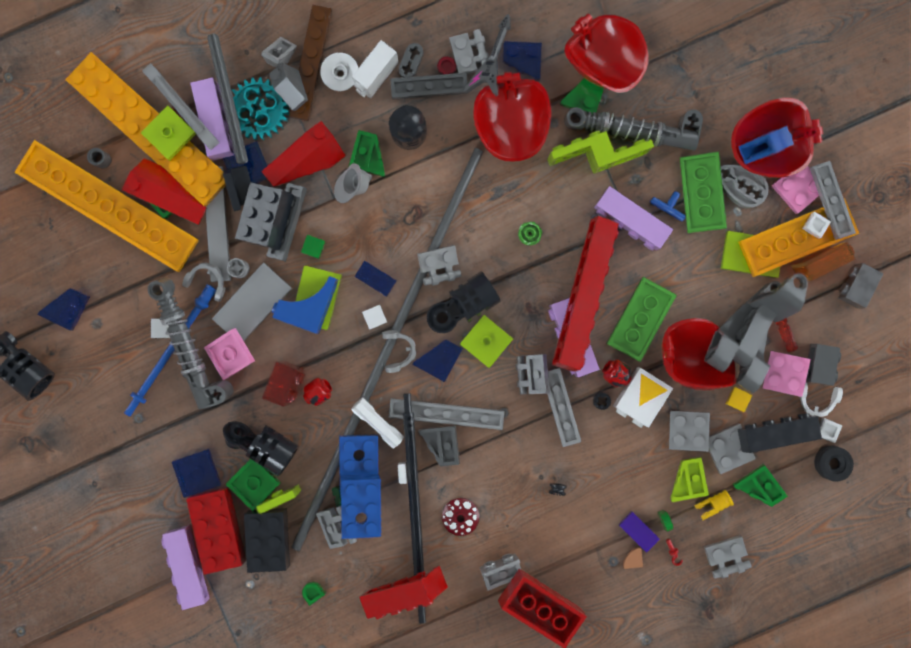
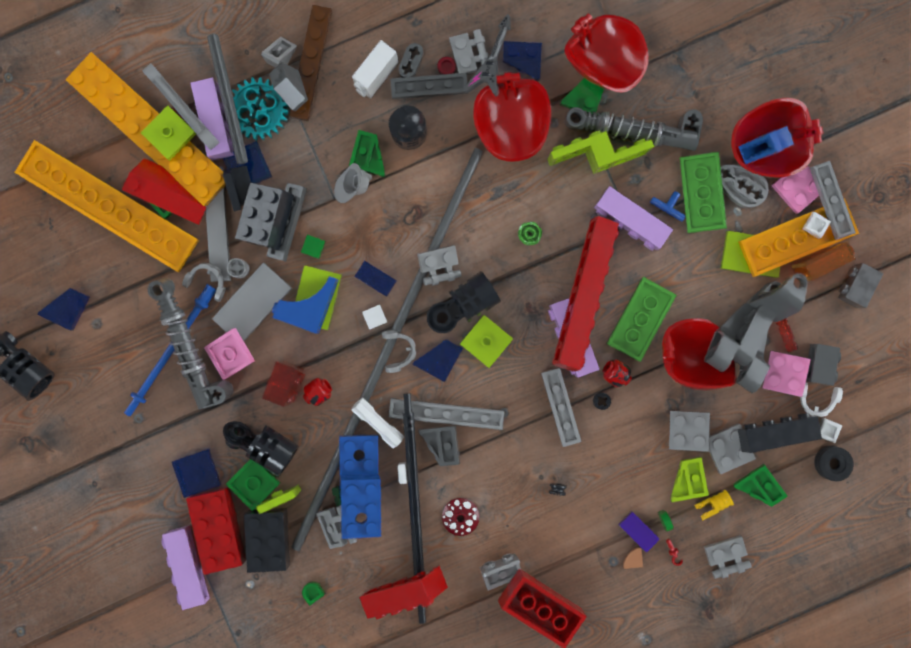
dark grey beam [87,148,111,169] -> none
white tile [151,319,170,338] -> none
red wedge [261,121,346,187] -> none
white dish [320,53,358,91] -> none
flat silver plate [515,354,550,395] -> none
white brick [613,367,673,428] -> none
yellow tile [725,387,752,412] -> none

